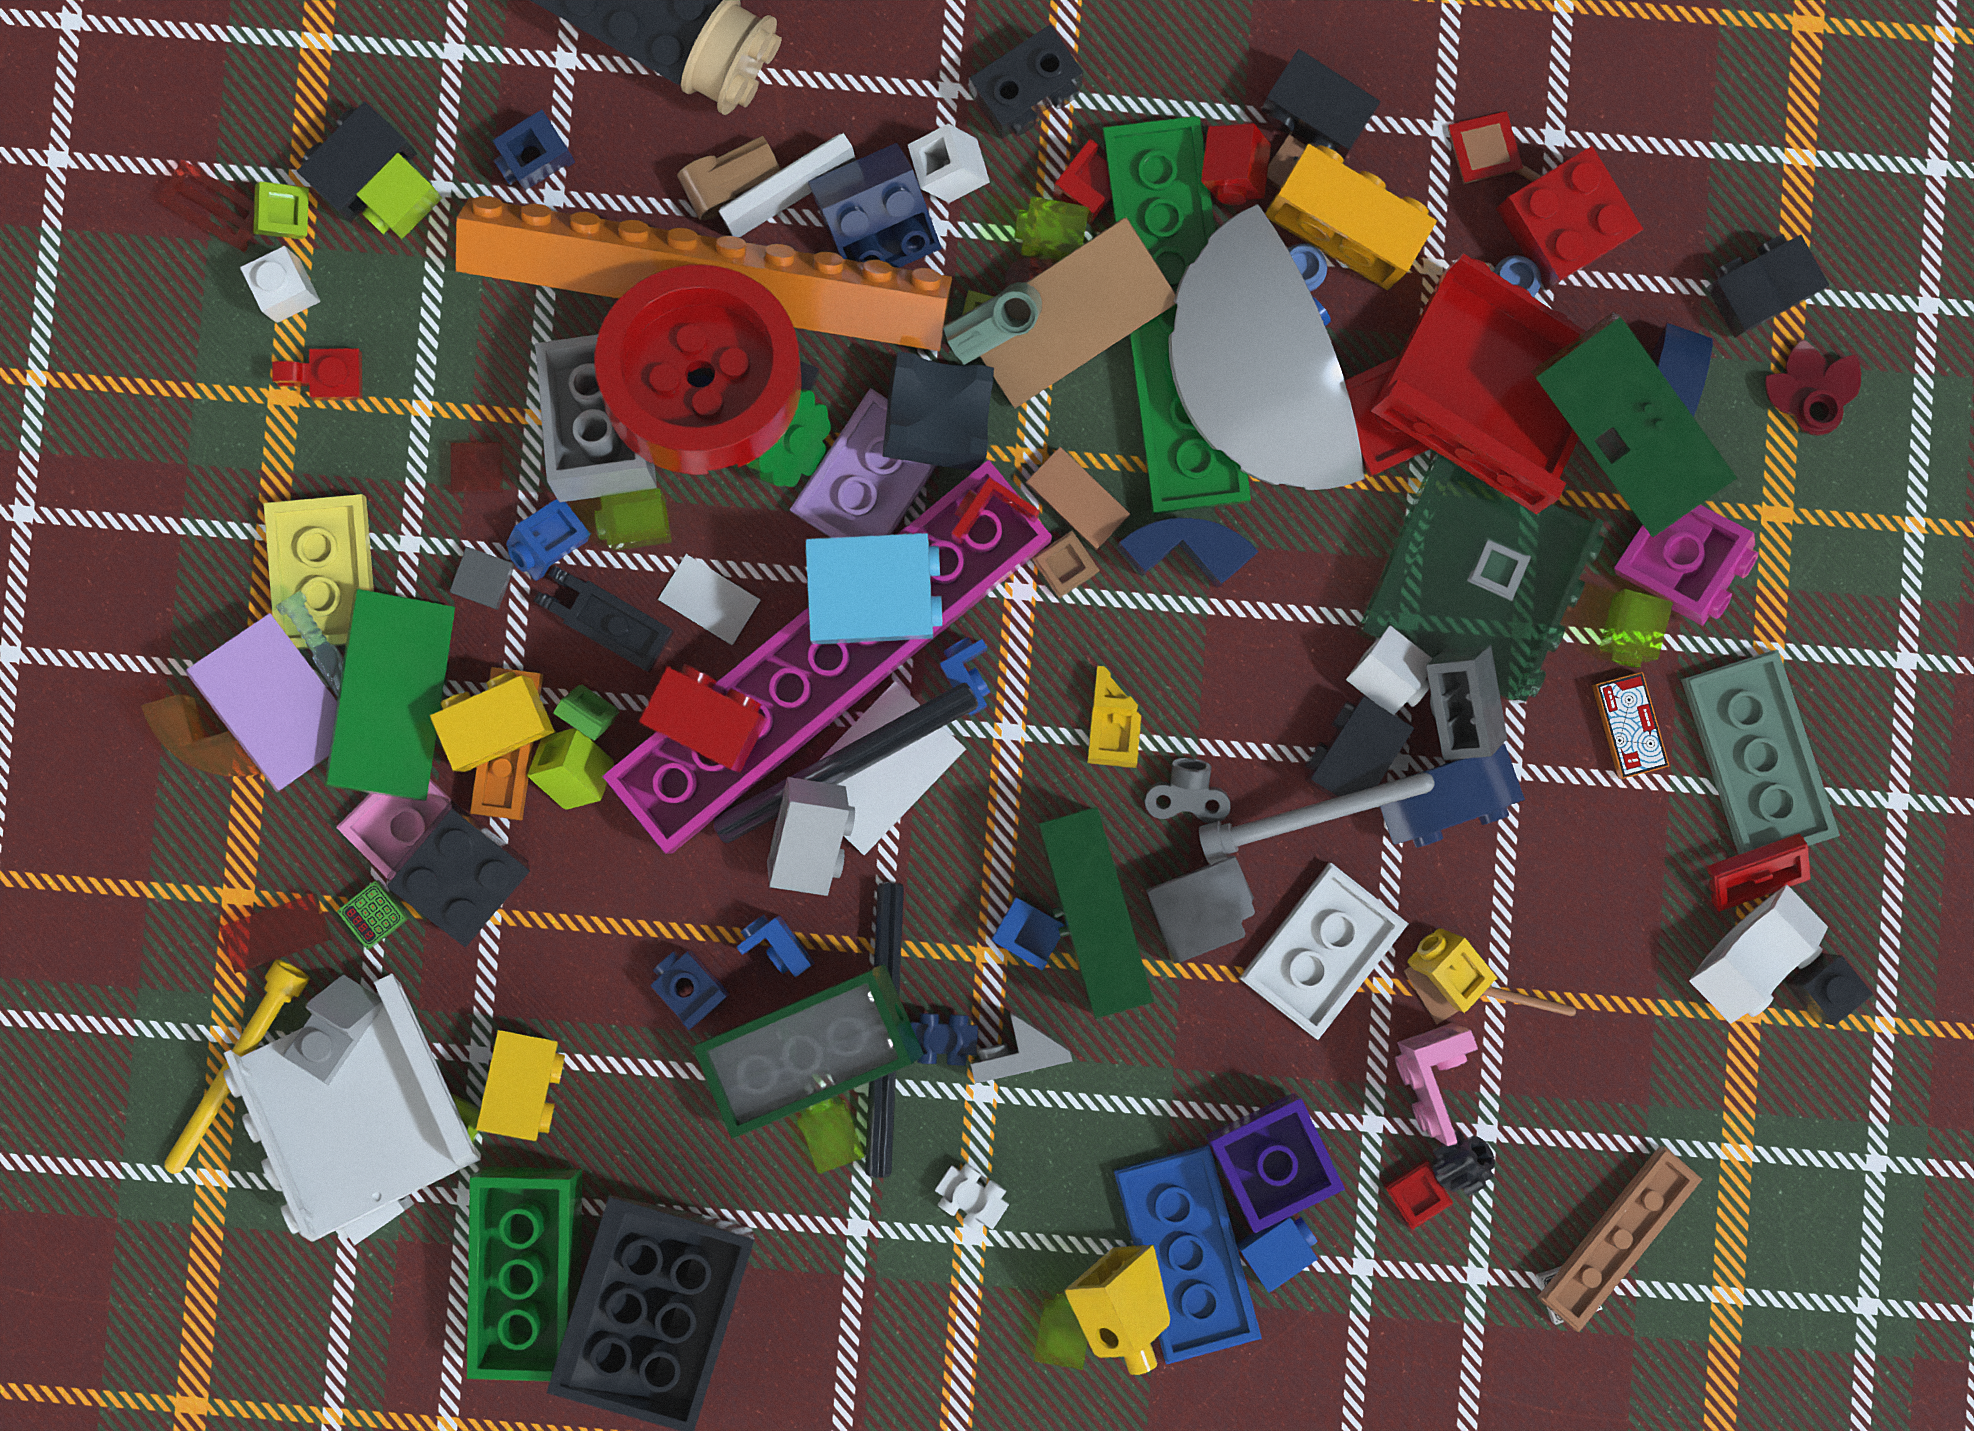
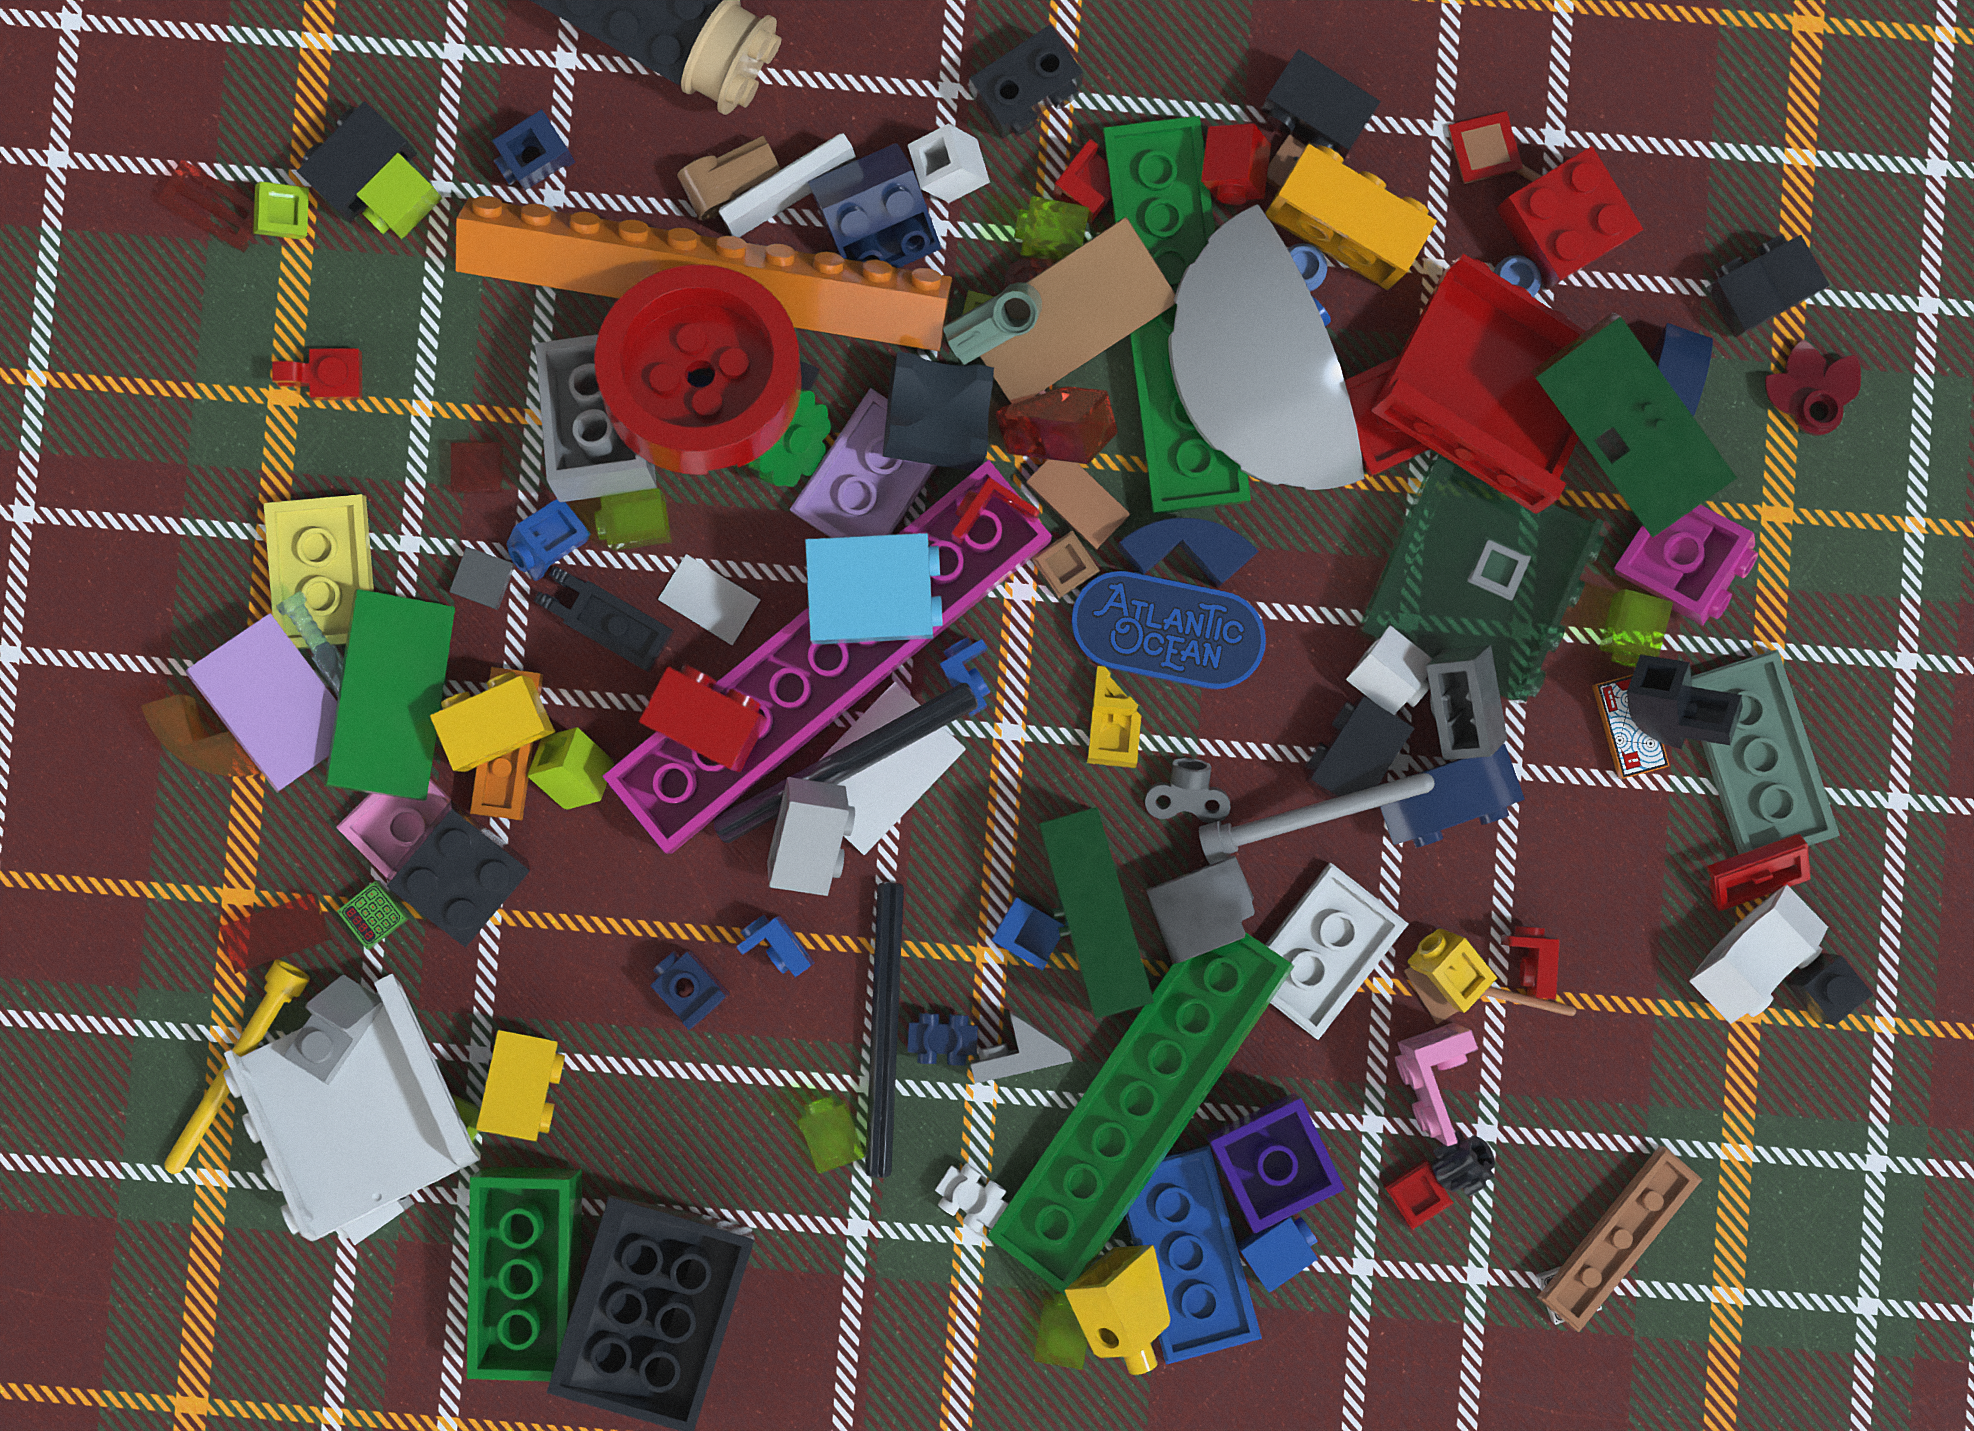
white brick [240,246,321,323] -> none
bright green tile [554,684,620,741] -> none
clear brick [693,963,924,1139] -> none
none -> green plate [987,932,1295,1296]
none -> clear red slope [996,386,1118,464]
none -> tile [1071,571,1266,690]
none -> red bracket [1500,926,1560,999]
none -> black brick [1627,654,1743,749]

